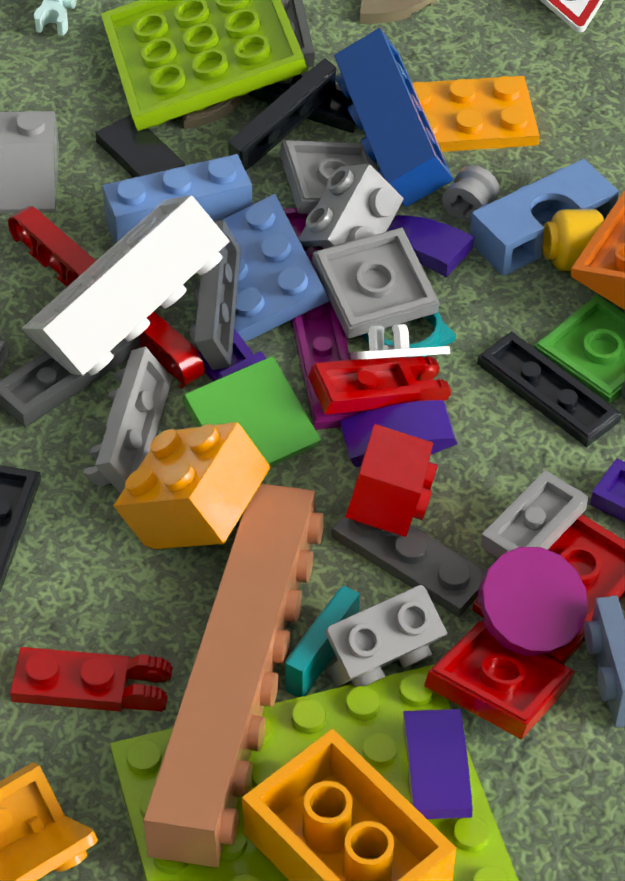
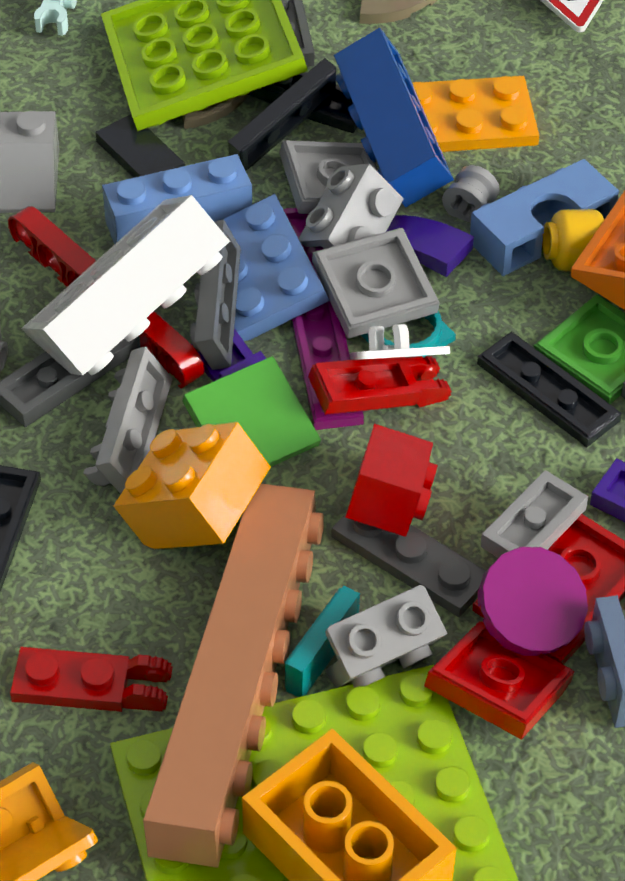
dark purple slope [340,400,458,467] -> none
dark purple slope [403,709,473,819] -> none

